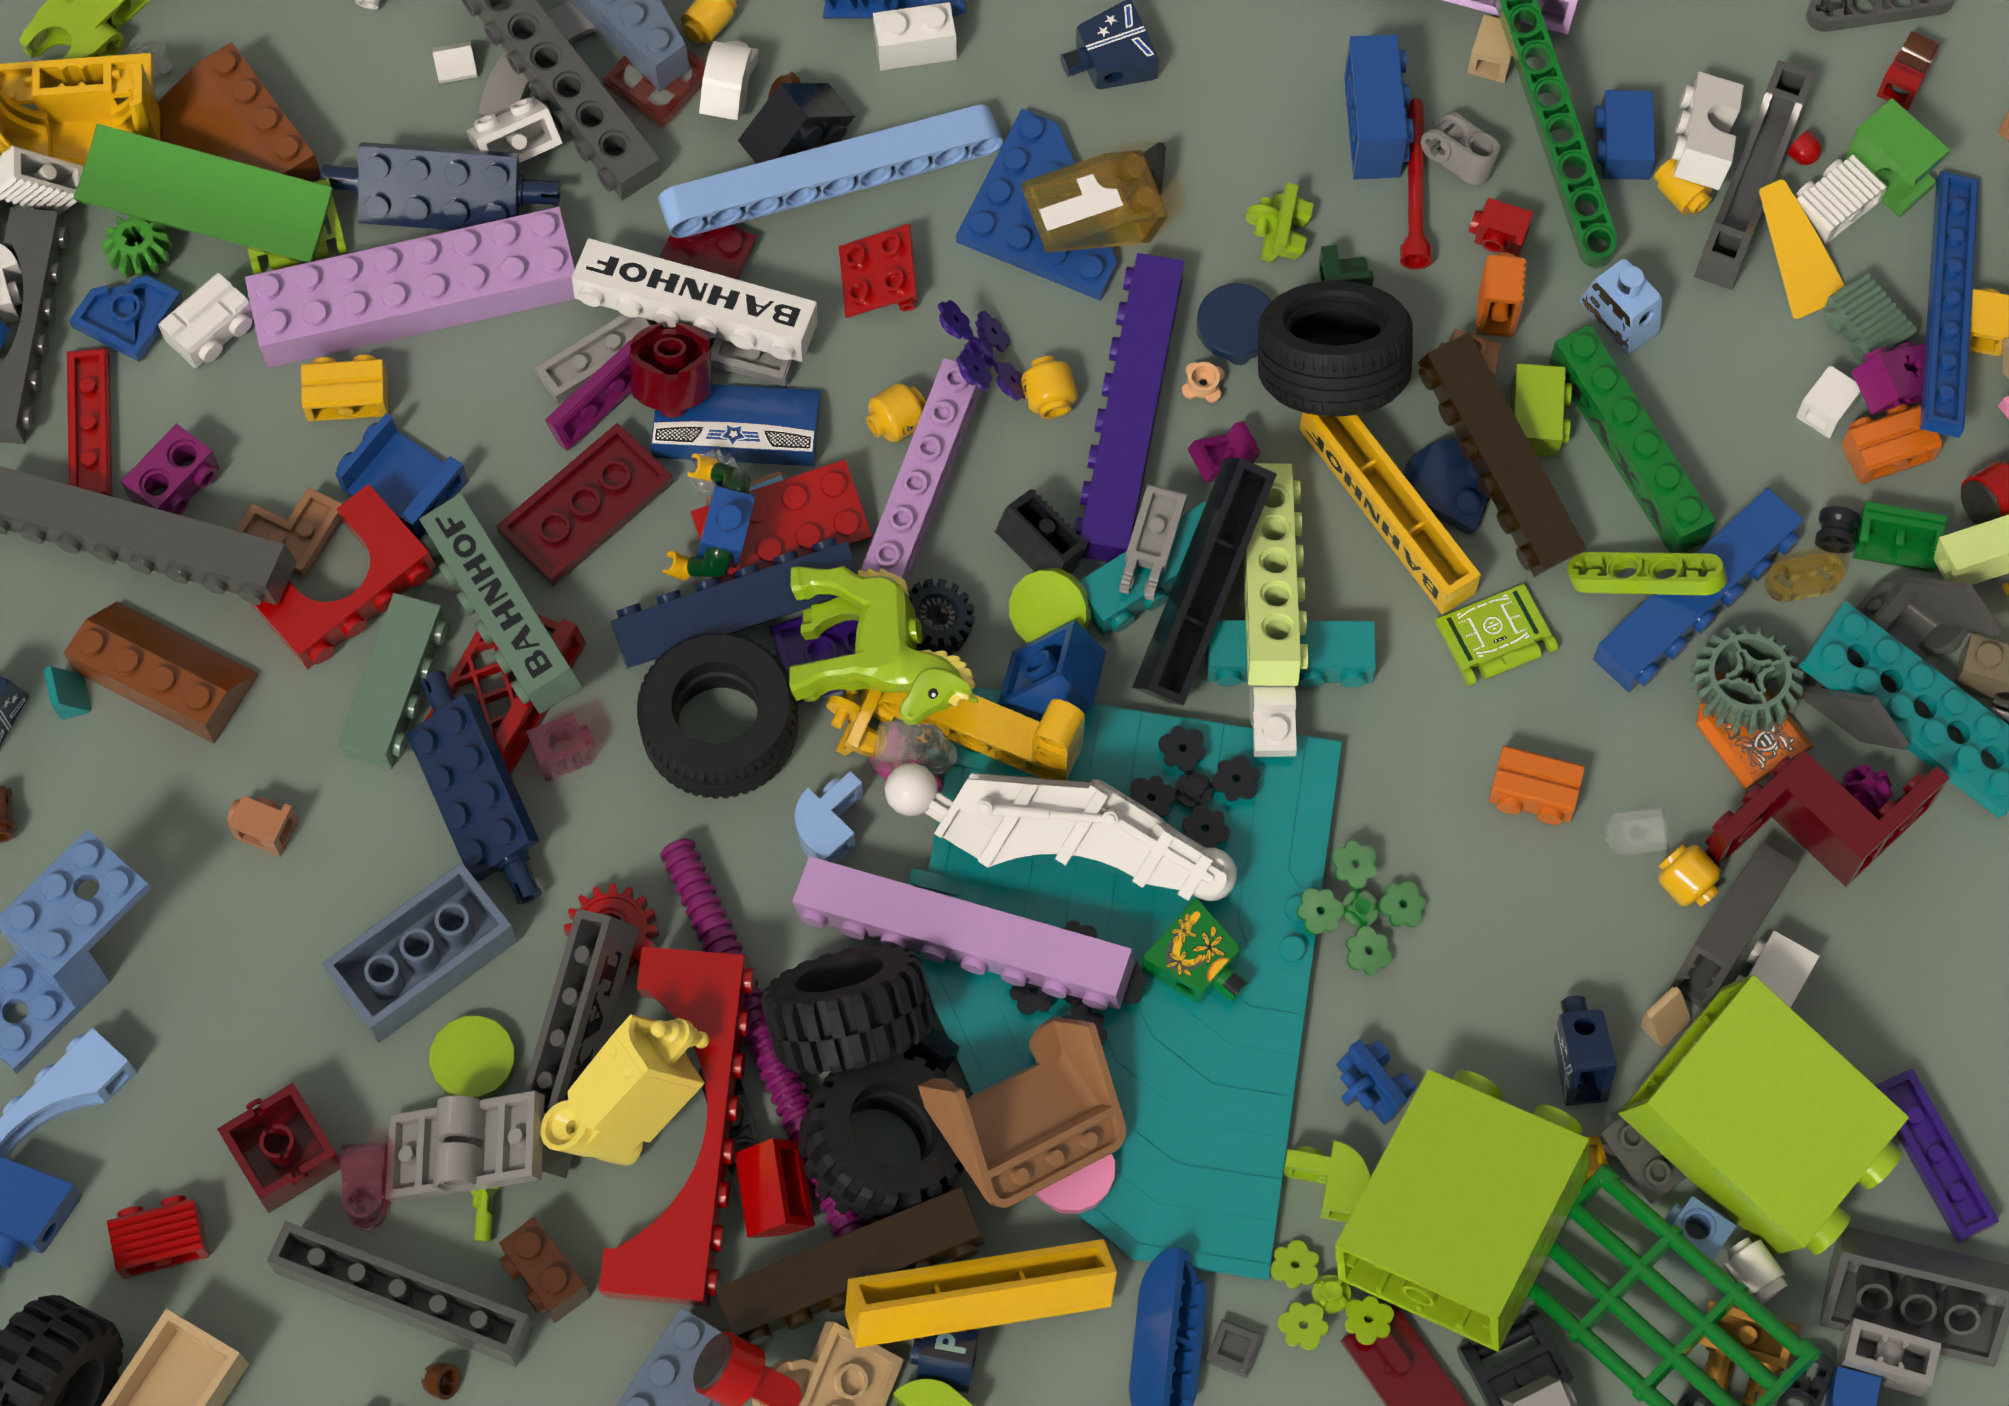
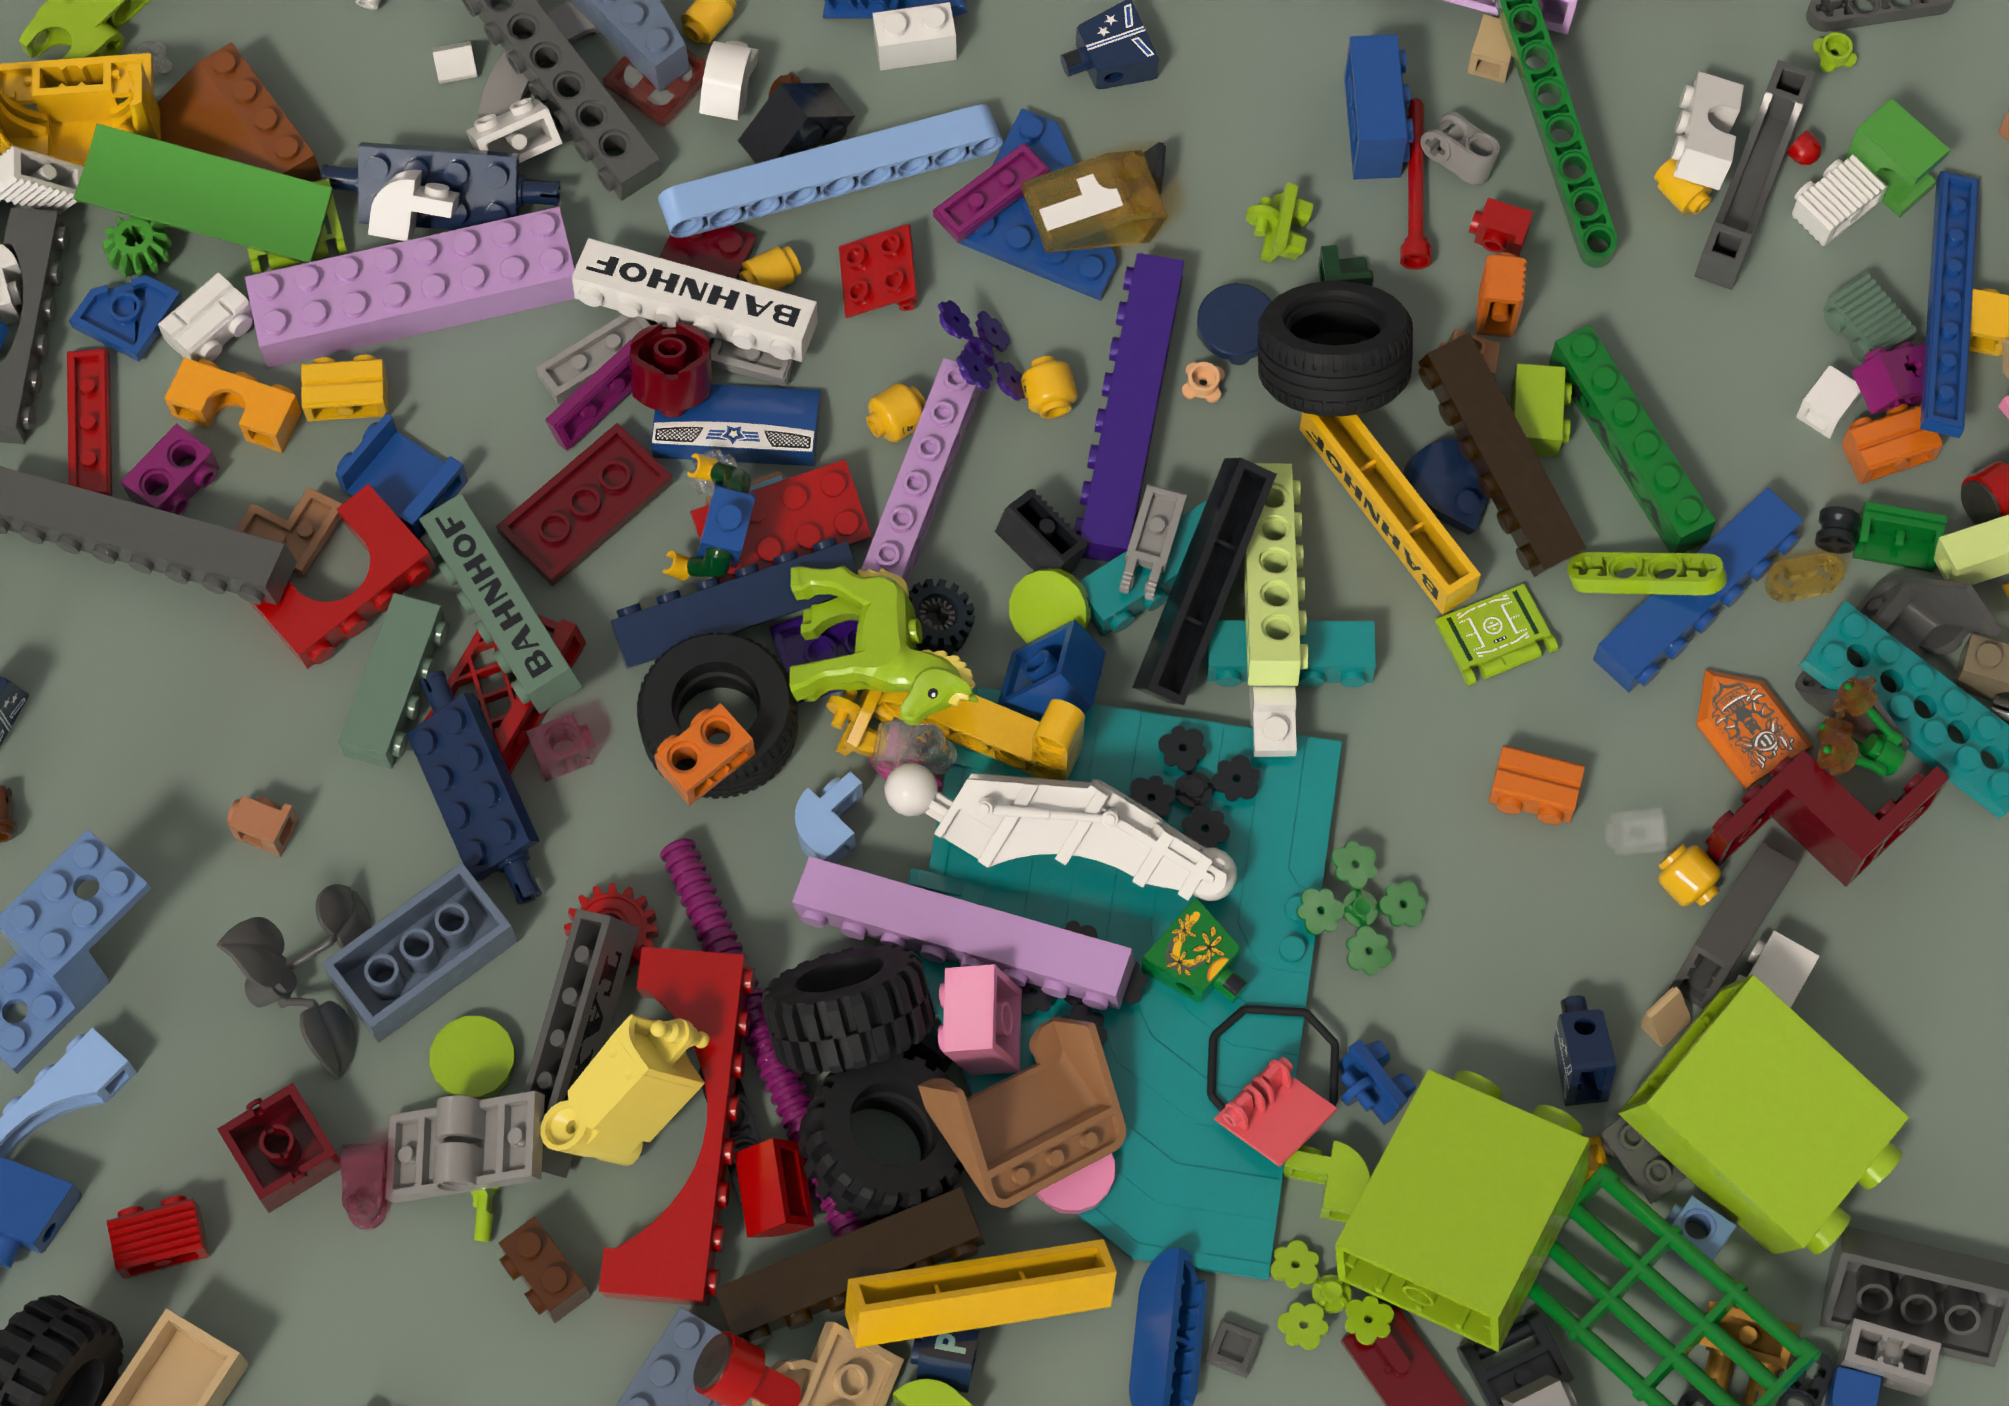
teal slope [44,666,91,720] -> none
dark orange slope [63,601,258,743] -> none
dark grey brick [267,1221,534,1367] -> none
reddish brown hinge [421,1362,461,1400] -> none
magenta bracket [1187,421,1260,483] -> none
light blue torso [1579,258,1662,355] -> none
blue brick [1594,90,1655,180] -> none
sand green gear [1690,624,1804,736] -> none
white brick [1725,1237,1788,1304] -> none
yellow sticker [1759,180,1845,319] -> none
magenta gear [1841,765,1893,816] -> none
dark purple plate [1875,1068,1999,1243] -> none
leg [1876,31,1940,111] -> none
none -> light orange arch [164,357,302,453]
none -> dark grey plant [217,884,371,1079]
none -> white brick [368,170,460,241]
none -> orange brick [654,703,755,806]
none -> yellow brick [739,246,801,290]
none -> magenta tile [933,142,1050,243]
none -> bright pink brick [938,964,1022,1076]
none -> black piece [1207,1005,1339,1112]
none -> coral hinge [1214,1057,1337,1167]
none -> lime plate [1812,32,1857,73]
none -> plant [1816,675,1906,777]

